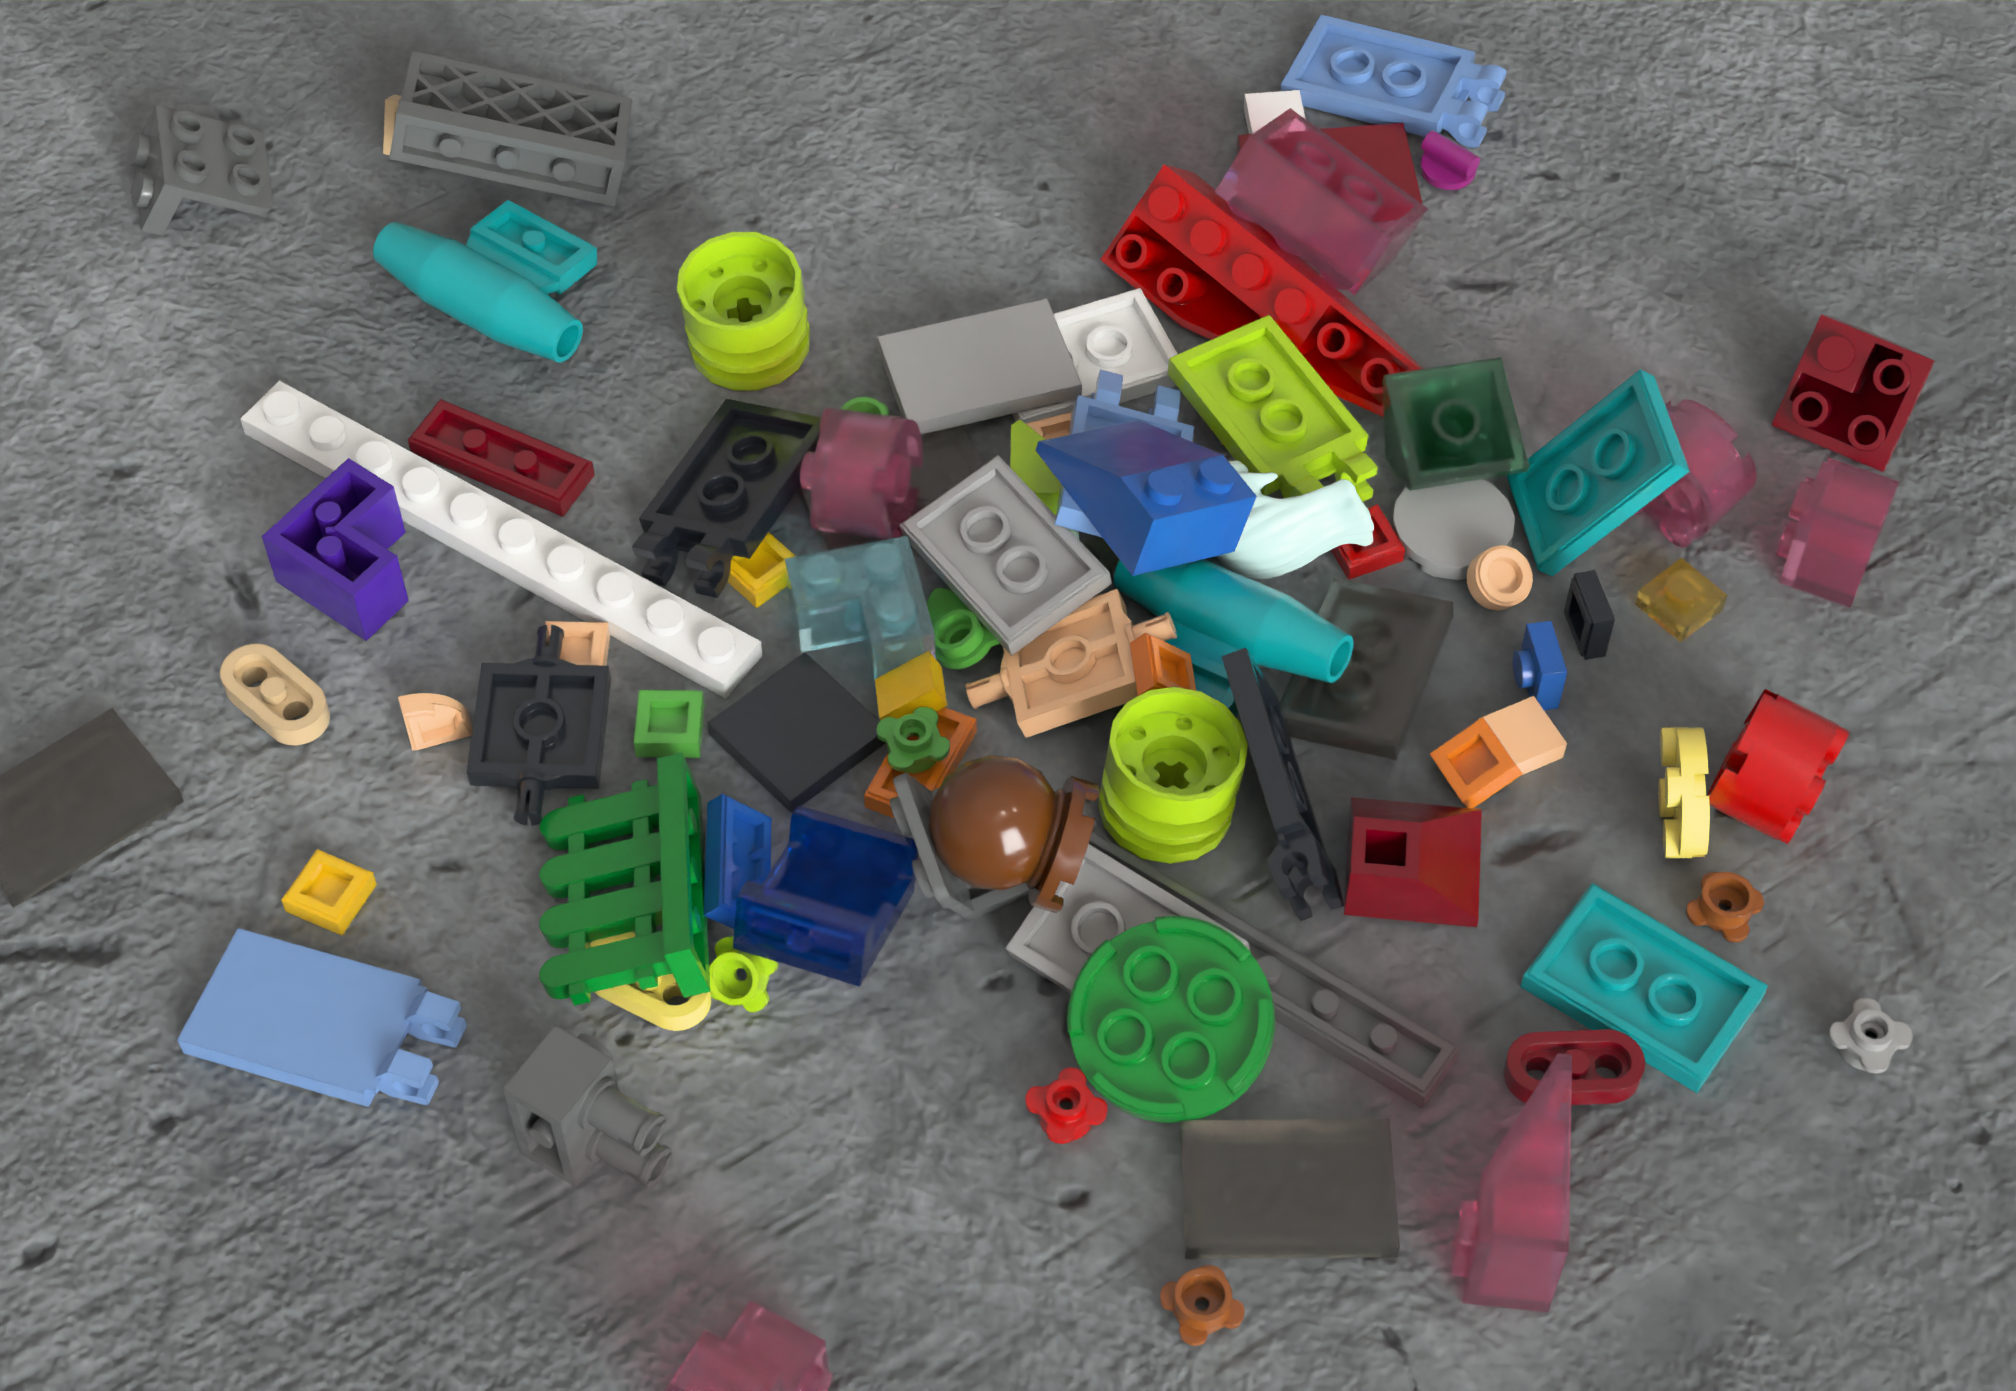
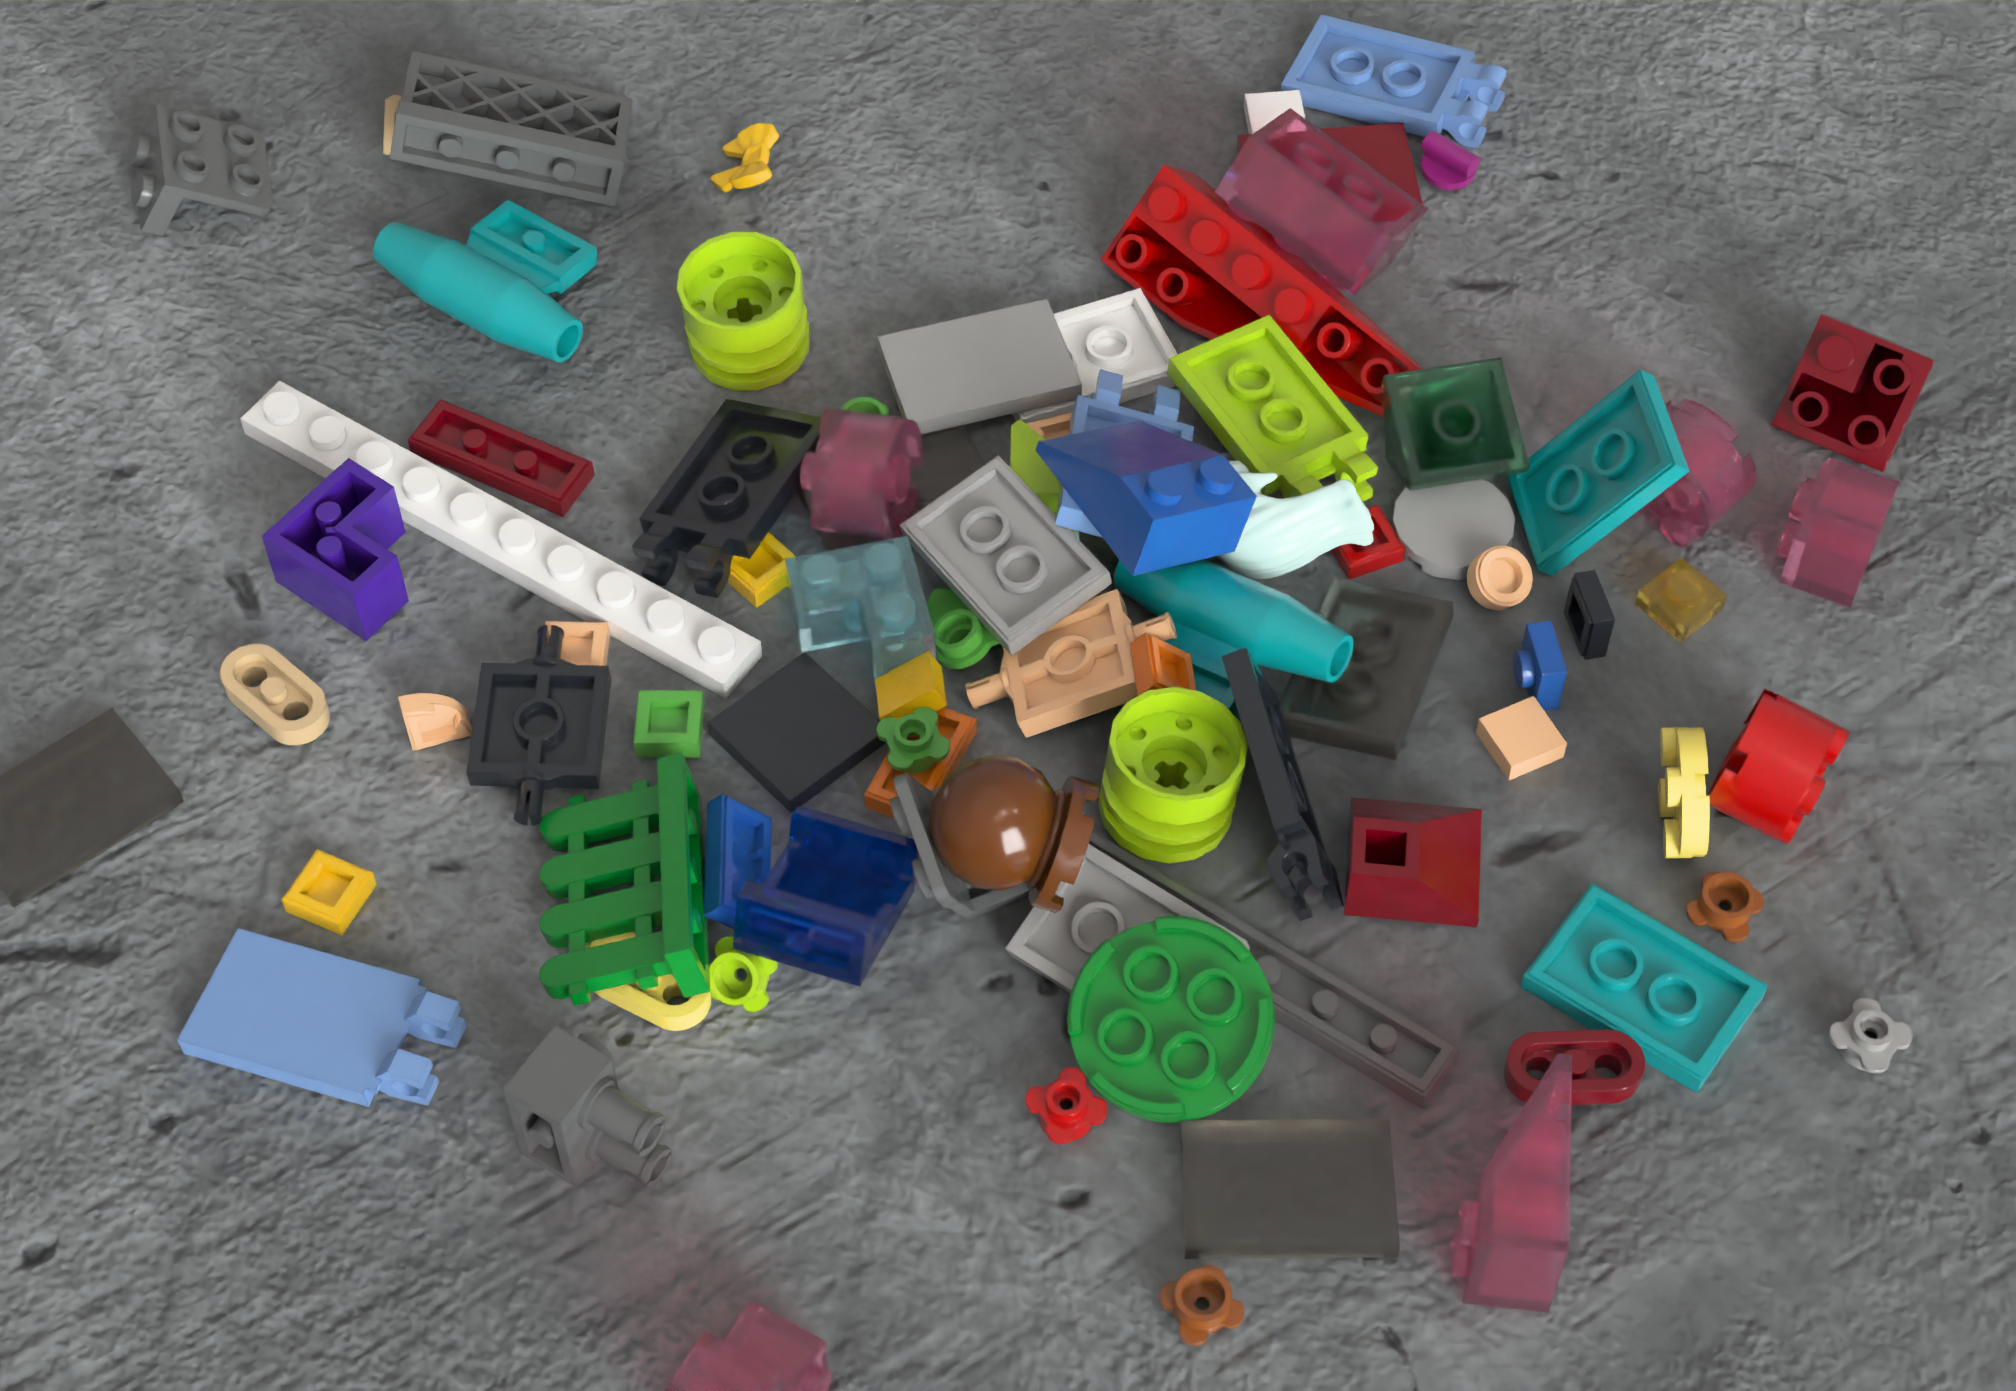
orange tile [1430,717,1523,808] -> none
none -> yellow piece [711,123,779,193]

